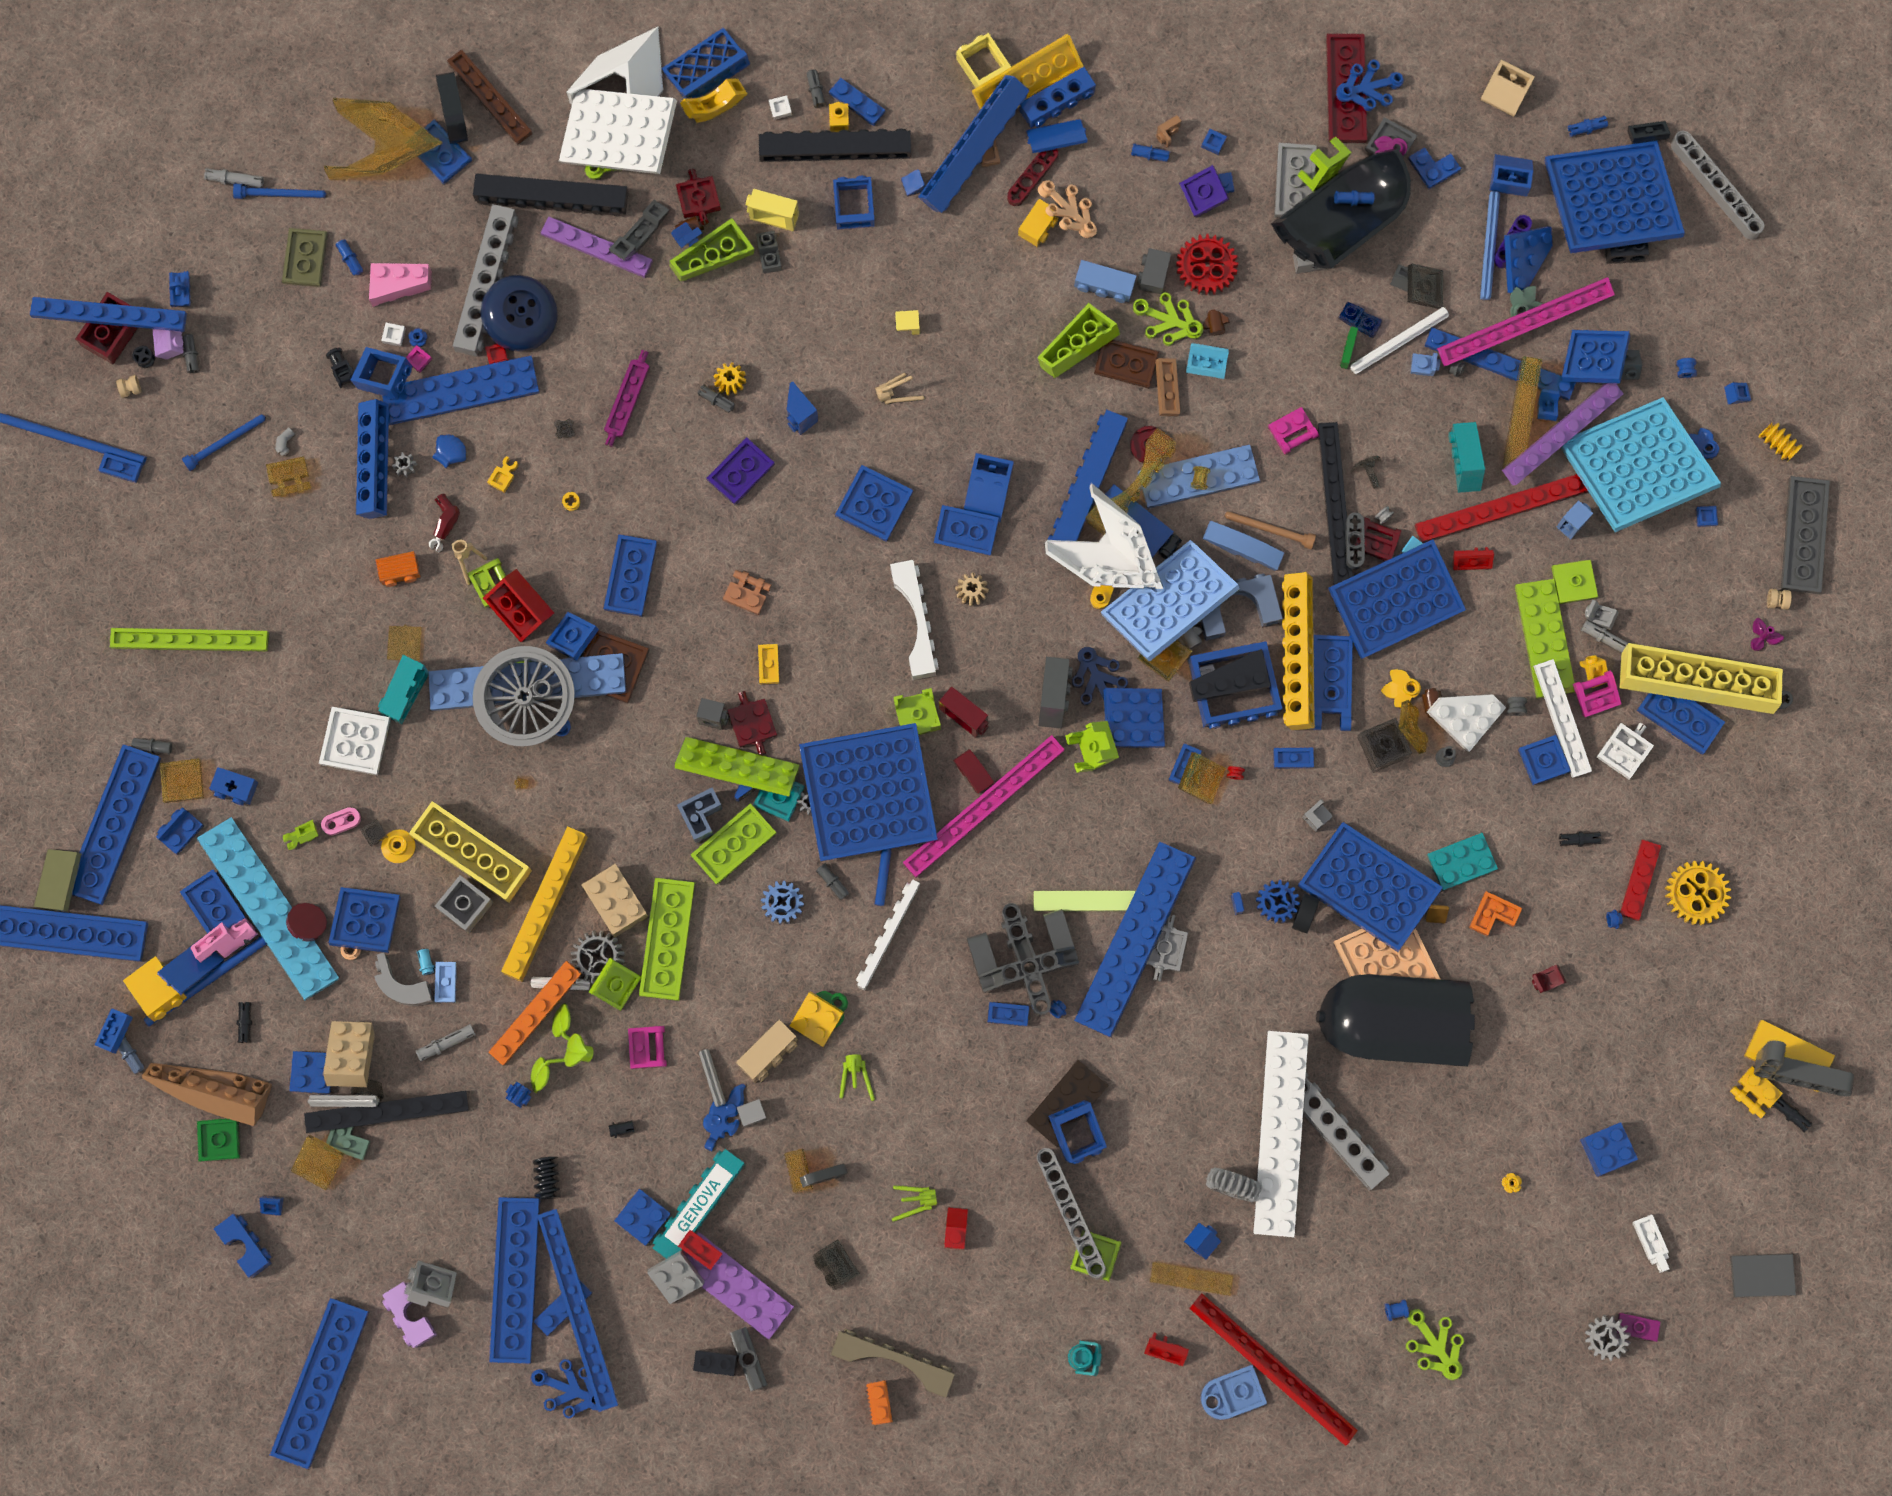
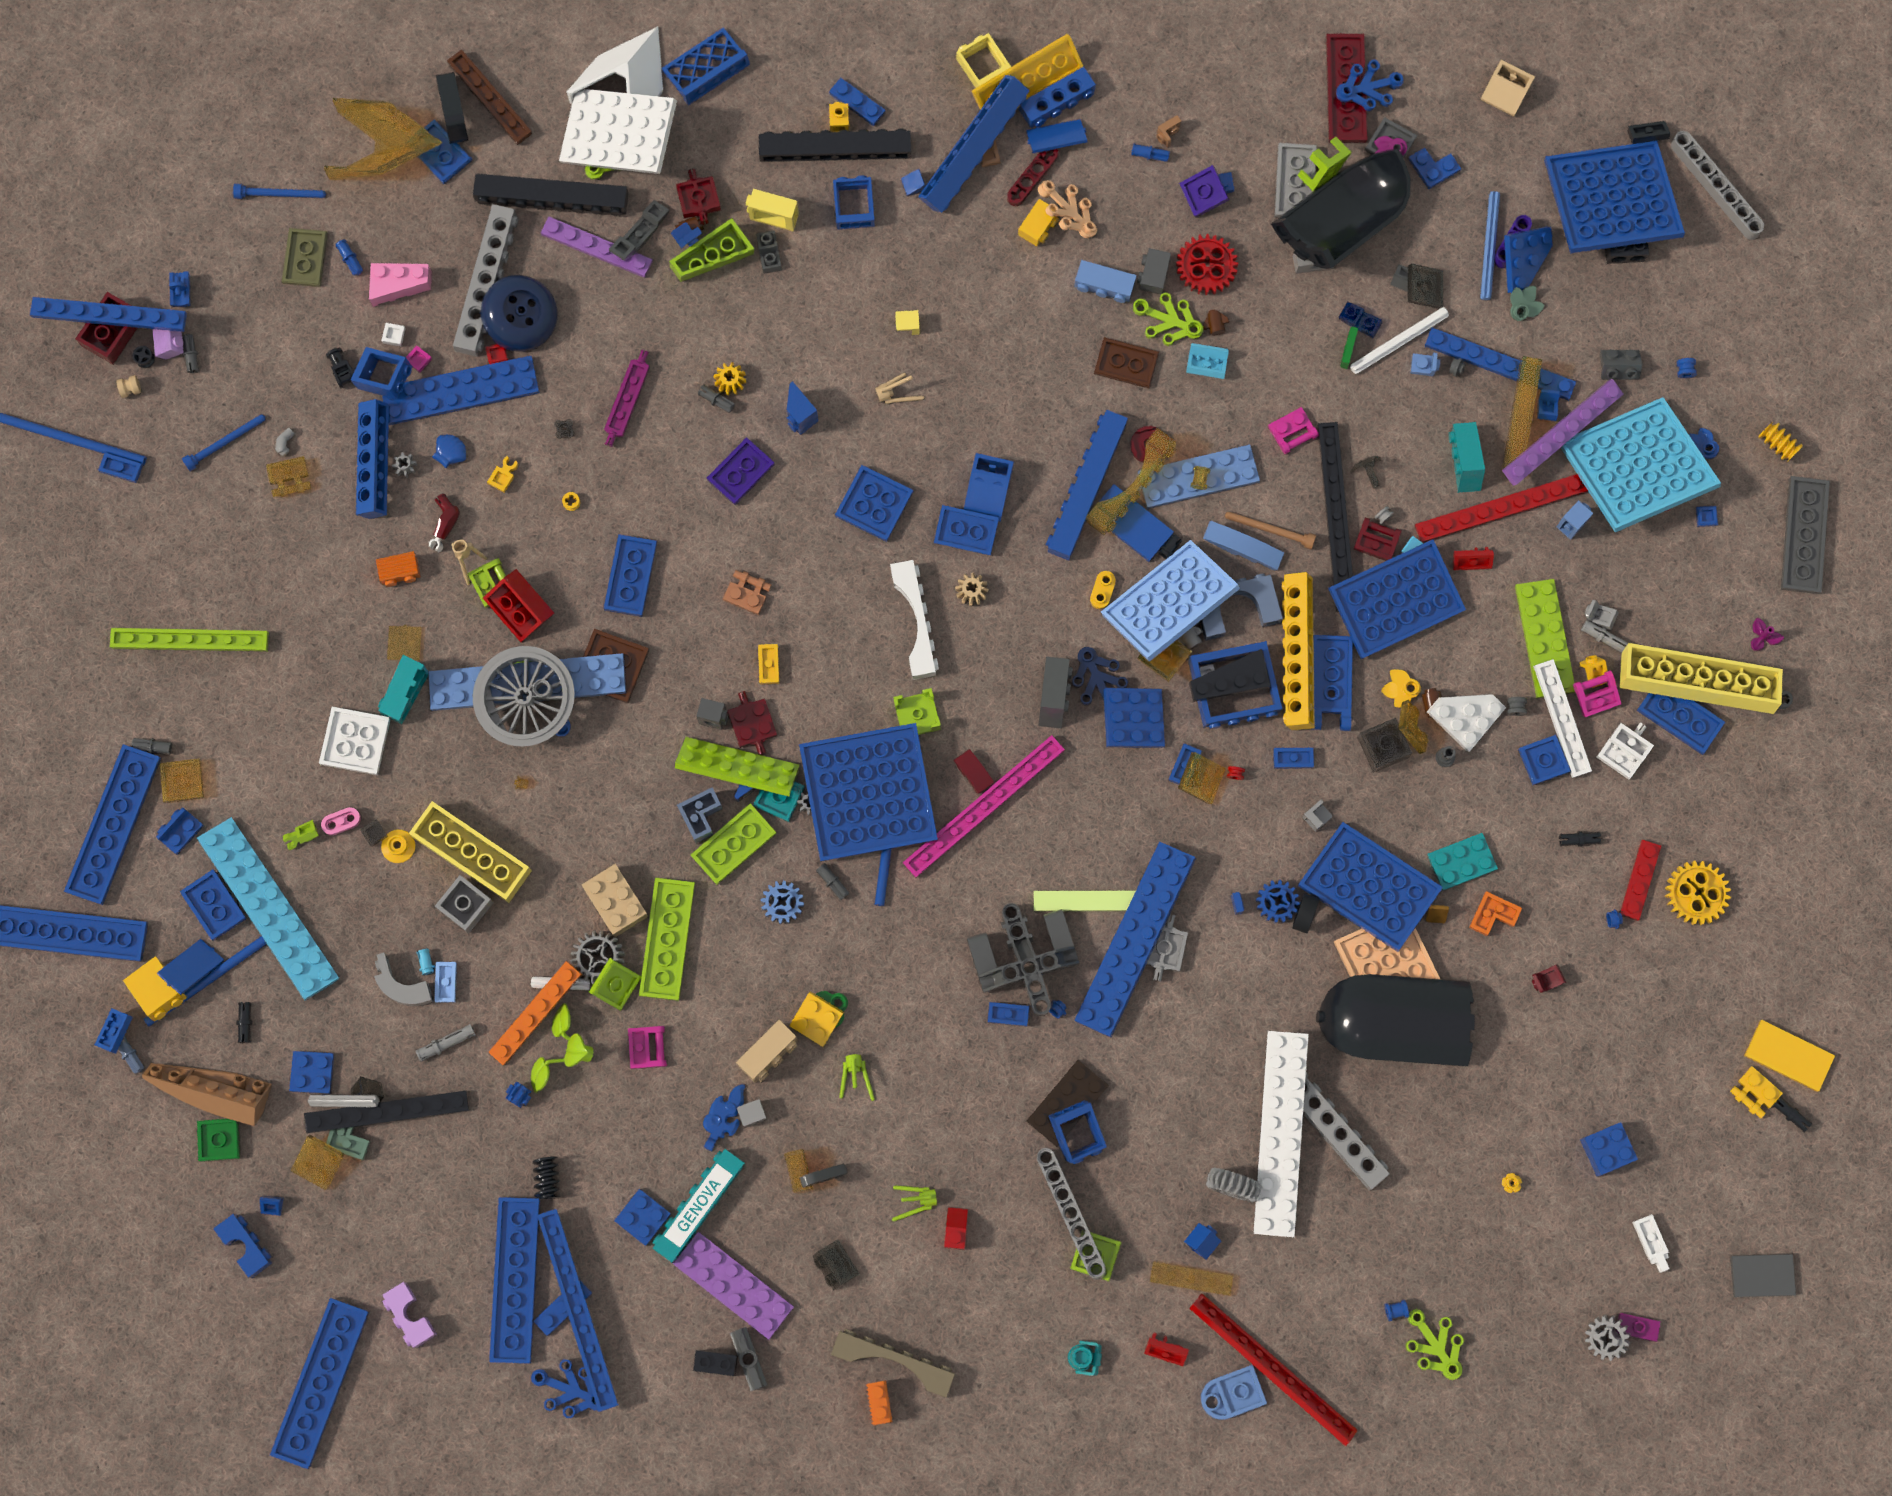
olive tile [34,849,82,912] -> none
bright pink plate [190,918,258,962] -> none
light grey pin [204,168,264,188] -> none
blue brick [209,767,258,806] -> none
dark red tile [286,903,327,942] -> none
tan brick [323,1021,375,1087] -> none
blue plate [328,887,400,953] -> none
light nougat plate [341,947,361,960] -> none
light grey plate [404,1260,457,1307] -> none
blue plate [408,328,428,347] -> none
yellow brick [501,826,588,982] -> none
blue plate [546,612,599,661] -> none
black pin [608,1120,635,1138] -> none
light grey plate [647,1250,705,1304] -> none
red plate [678,1230,723,1270] -> none
yellow arch [680,79,747,123] -> none
light grey axle [699,1049,726,1107] -> none
white plate [769,95,792,120] -> none
dark grey axle [807,69,826,108] -> none
white plate [856,880,920,991] -> none
dark red window [939,686,989,738] -> none
lime wedge [1037,303,1120,378] -> none
white windscreen [1045,484,1163,589] -> none
lime panel [1065,721,1119,773] -> none
medium nougat plate [1155,358,1180,416] -> none
blue plate [1201,129,1227,155] -> none
blue pin [1334,190,1374,205] -> none
dark grey beam [1345,512,1365,570] -> none
dark pink plate [1437,277,1615,366] -> none
blue slope [1489,154,1533,197] -> none
lime plate [1551,560,1598,604] -> none
blue plate [1562,330,1630,383] -> none
blue pin [1568,116,1608,137] -> none
blue slope [1724,382,1751,405] -> none
dark grey beam [1754,1040,1854,1097] -> none
tan wheel [1767,589,1791,610] -> none

